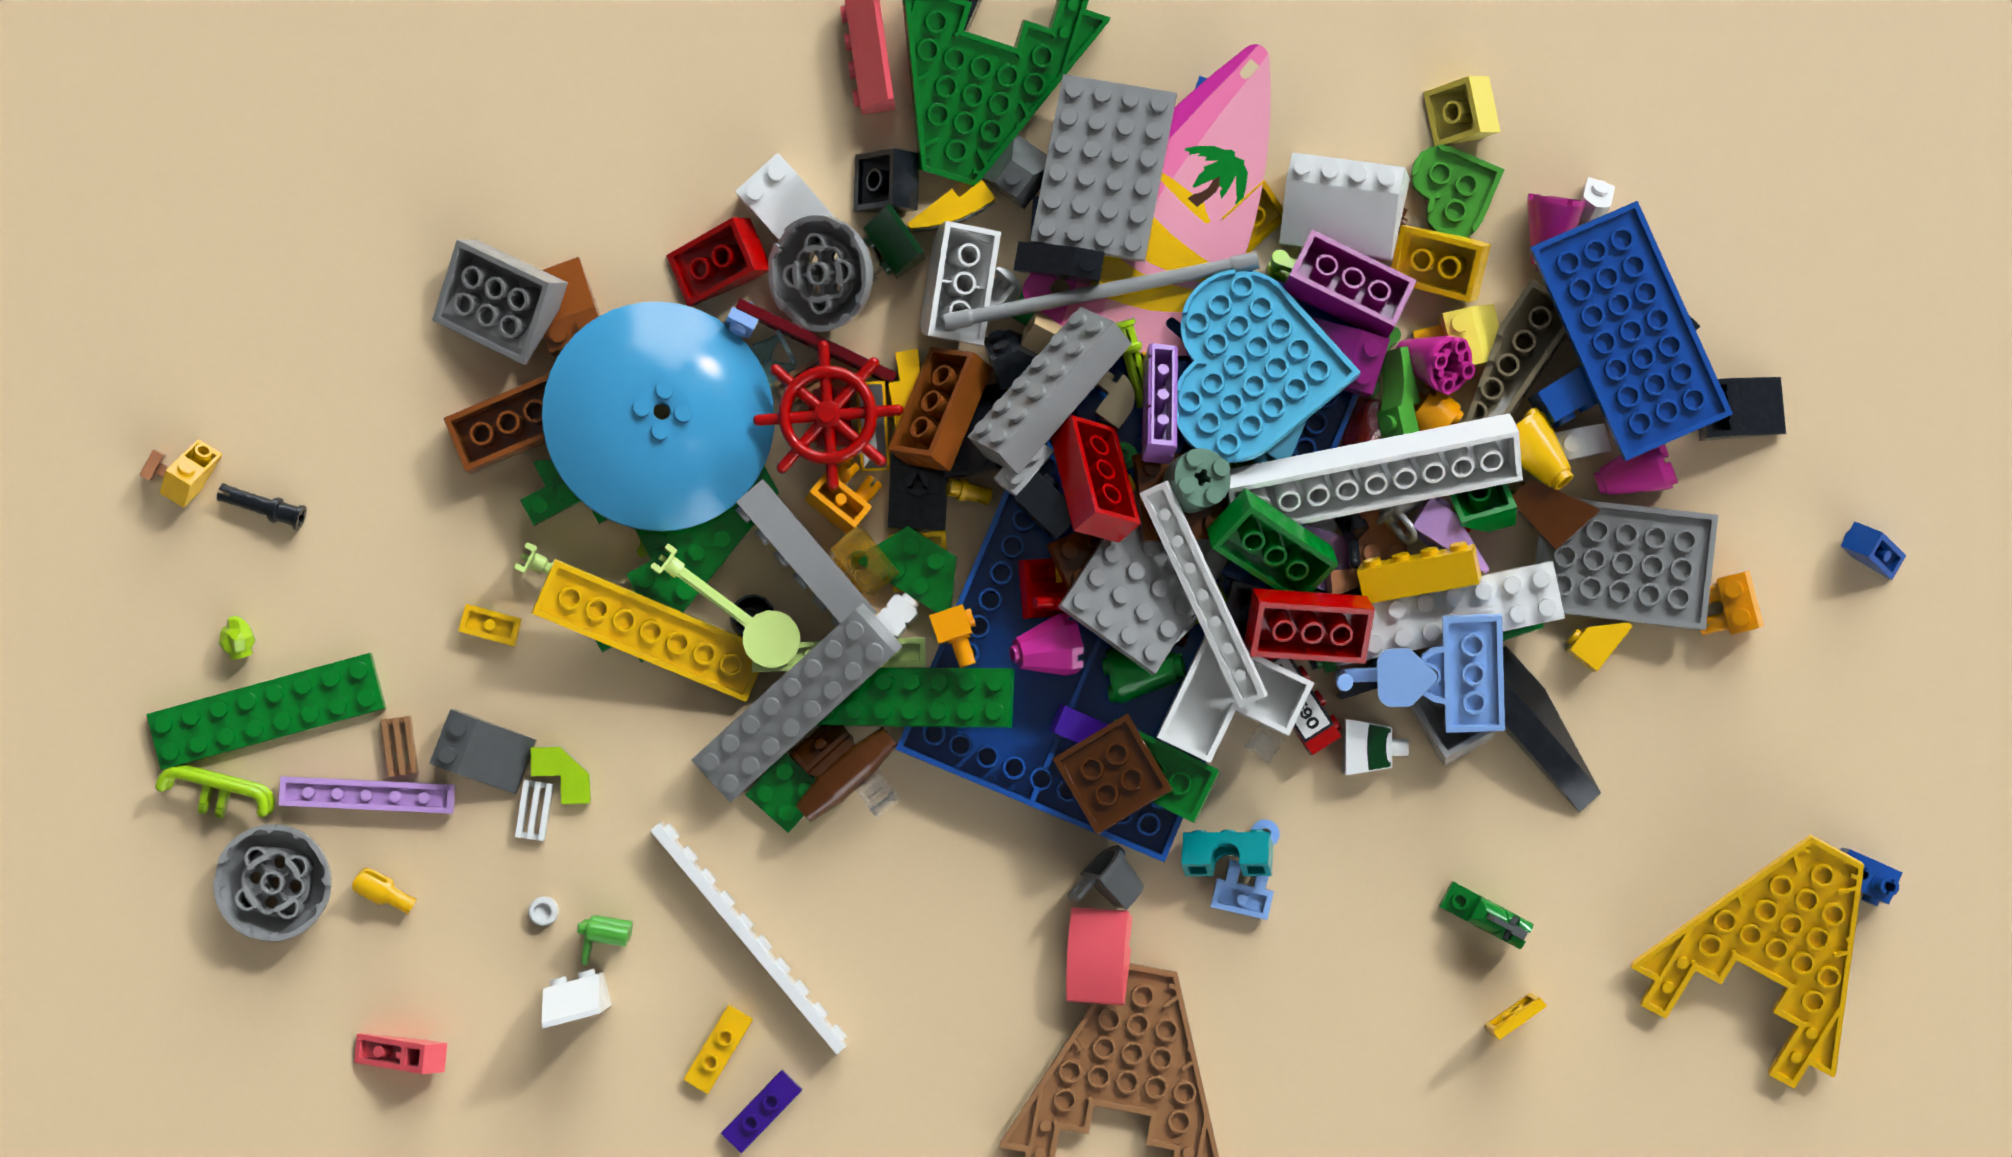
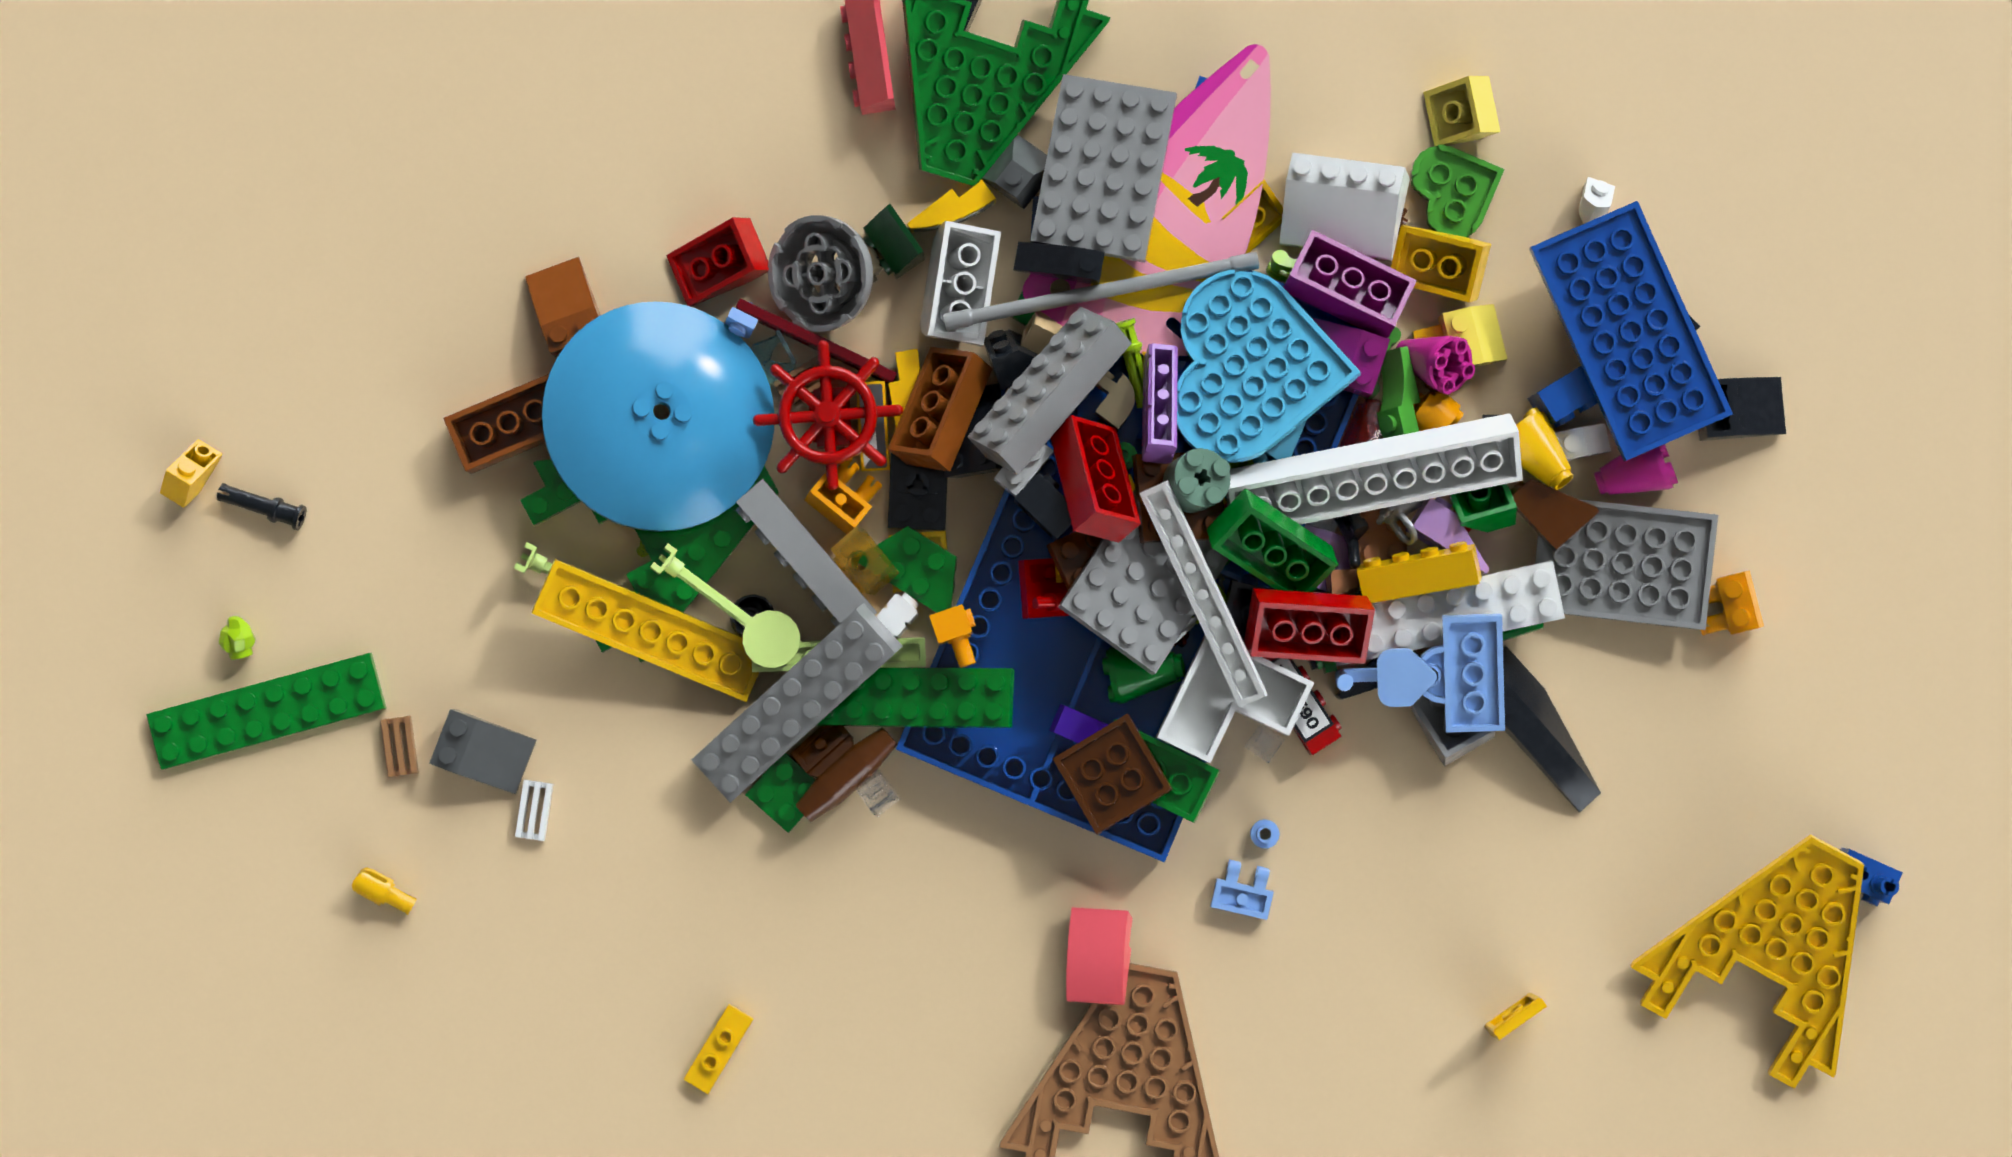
nougat tile [140,449,170,480] -> none
lime piece [155,765,275,819] -> none
light grey brick [213,824,332,941] -> none
lavender plate [278,776,456,814] -> none
coral slope [354,1033,447,1074] -> none
light grey slope [432,240,568,364] -> none
yellow plate [458,604,523,647] -> none
white tile [529,897,559,926] -> none
lime tile [530,746,591,804] -> none
white slope [542,969,612,1029] -> none
bright green piece [577,915,633,966] -> none
white plate [650,822,847,1054] -> none
dark purple plate [721,1069,803,1154] -> none
white slope [735,153,835,241] -> none
black slope [854,148,919,213] -> none
yellow pin [946,478,992,506] -> none
white plate [990,267,1022,306] -> none
dark pink cone [1009,613,1083,676] -> none
dark grey container [1067,845,1144,910] -> none
teal arch [1181,829,1274,876] -> none
white torso [1342,720,1409,775] -> none
green plate [1439,881,1534,949] -> none
dark tan wedge [1465,279,1567,422] -> none
dark pink cone [1527,193,1585,271] -> none
yellow slope [1565,622,1633,672] -> none
blue slope [1841,522,1906,580] -> none

